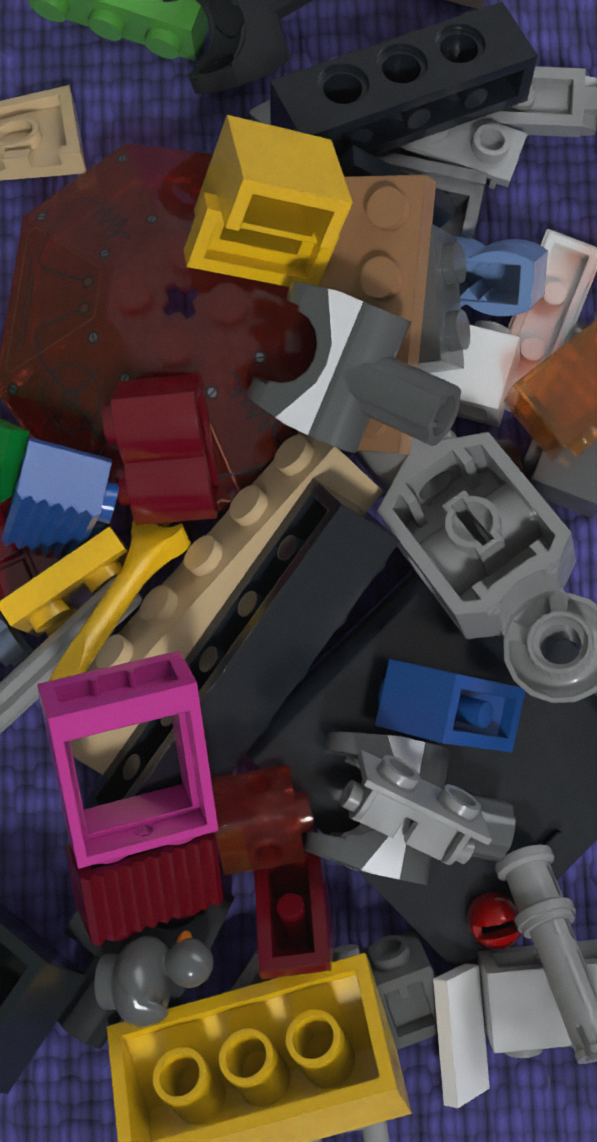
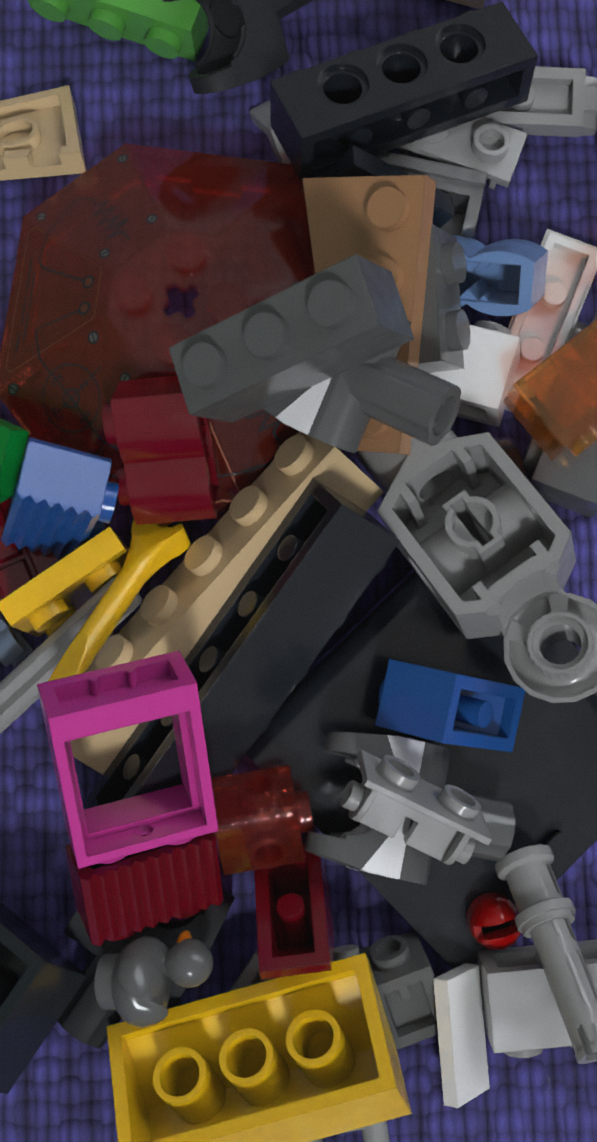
yellow plate [184,115,353,287] -> none
none -> dark grey brick [169,254,414,423]

